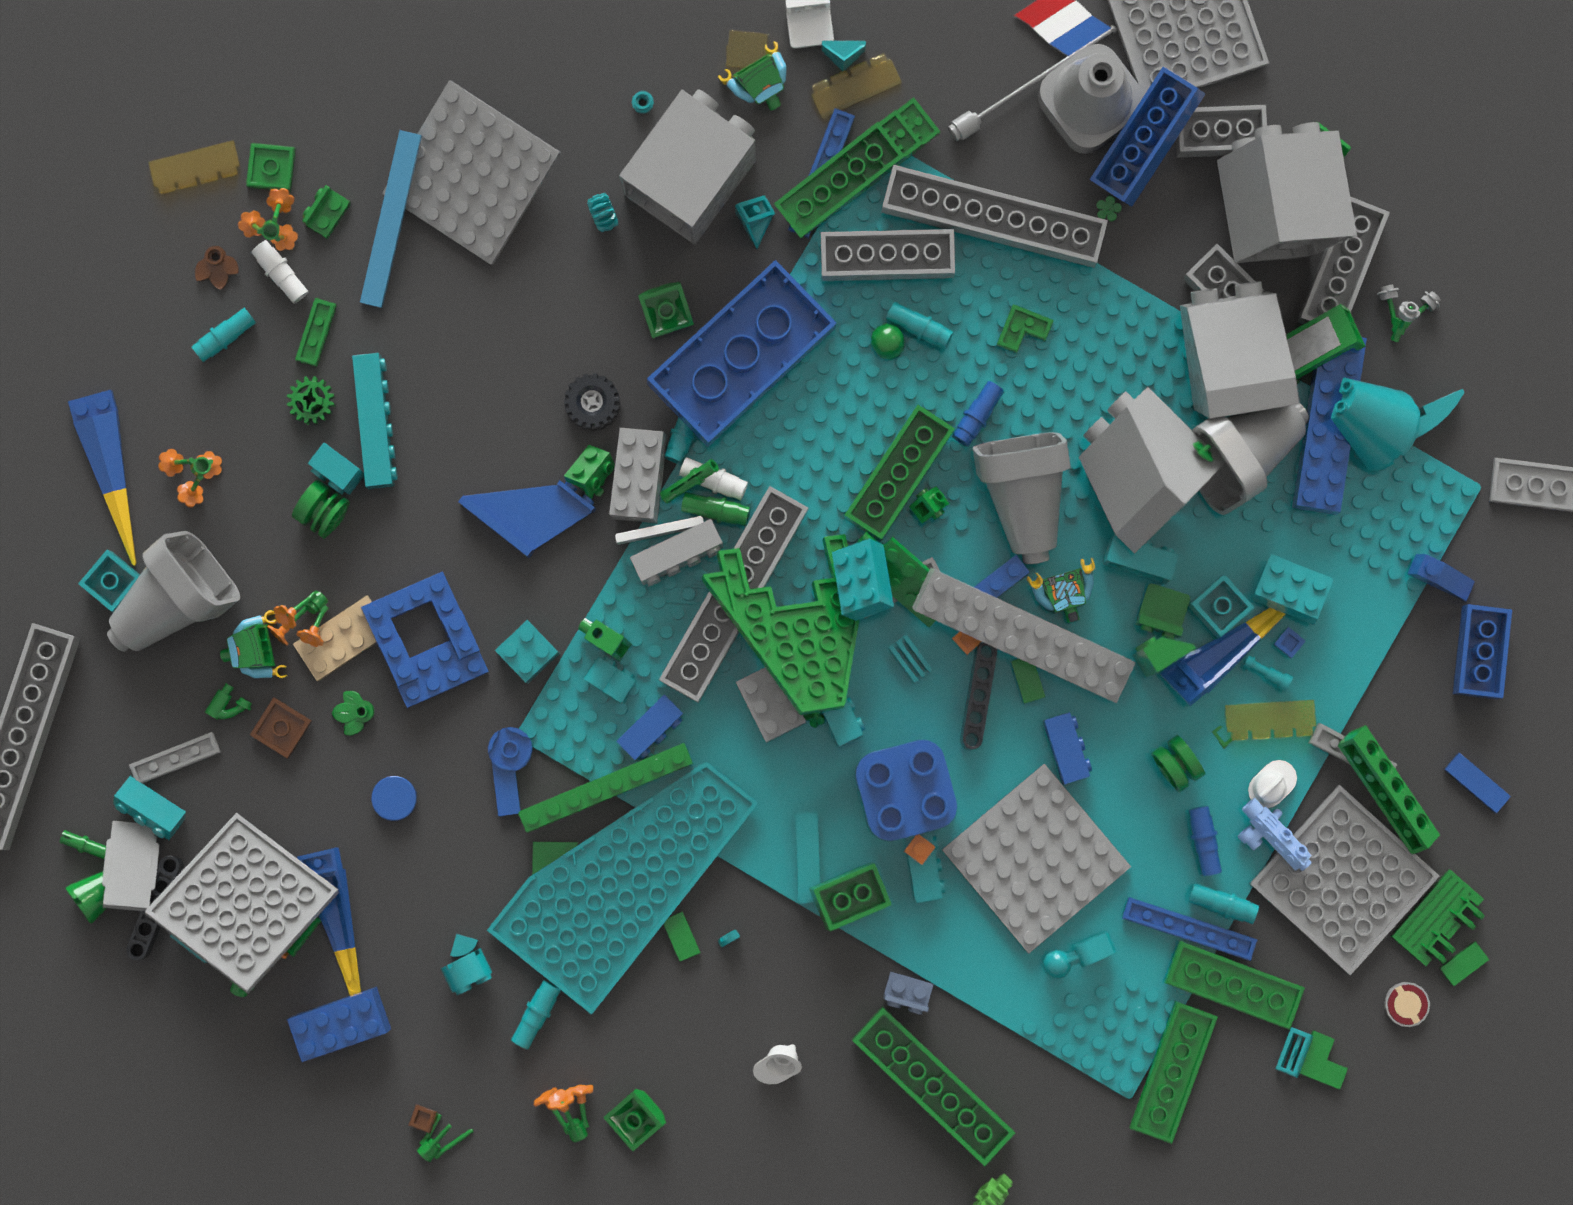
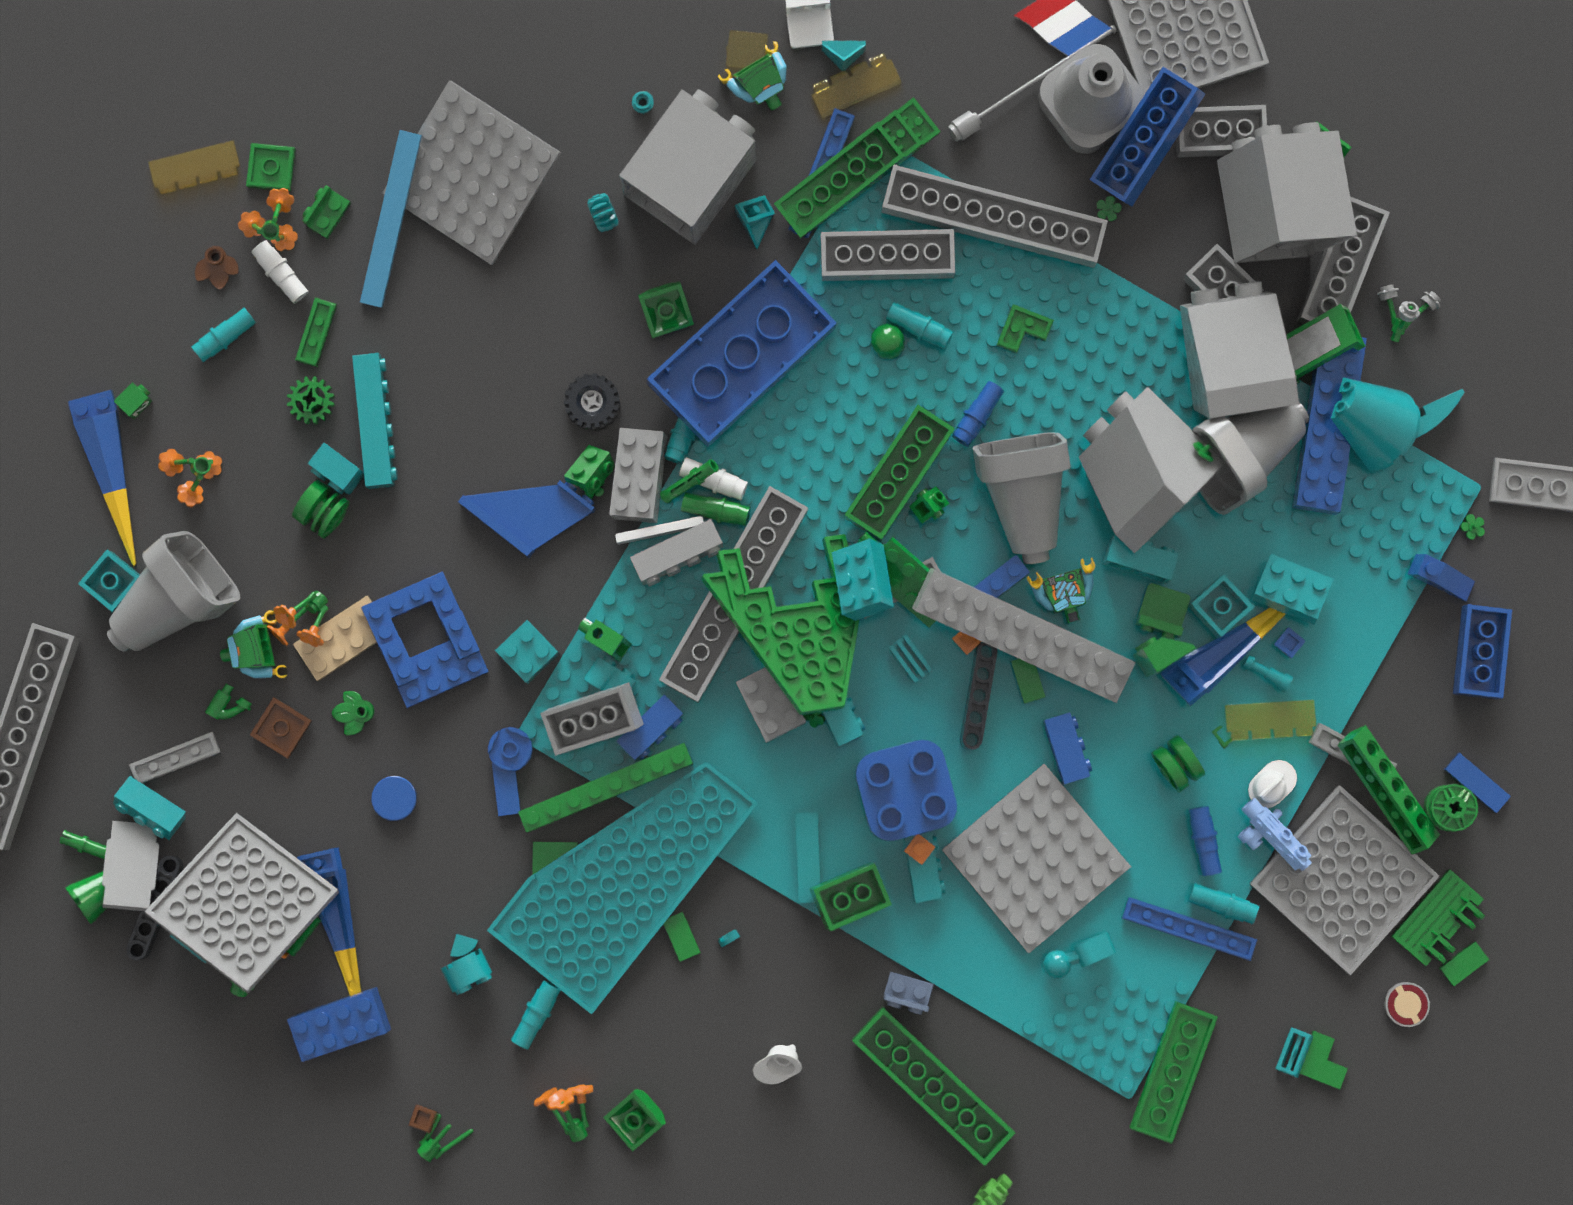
green tile [1164,941,1305,1030] -> none
none -> green brick [114,382,152,419]
none -> light grey brick [540,682,644,755]
none -> green wheel [1423,784,1478,832]
none -> green plant [1460,514,1485,540]

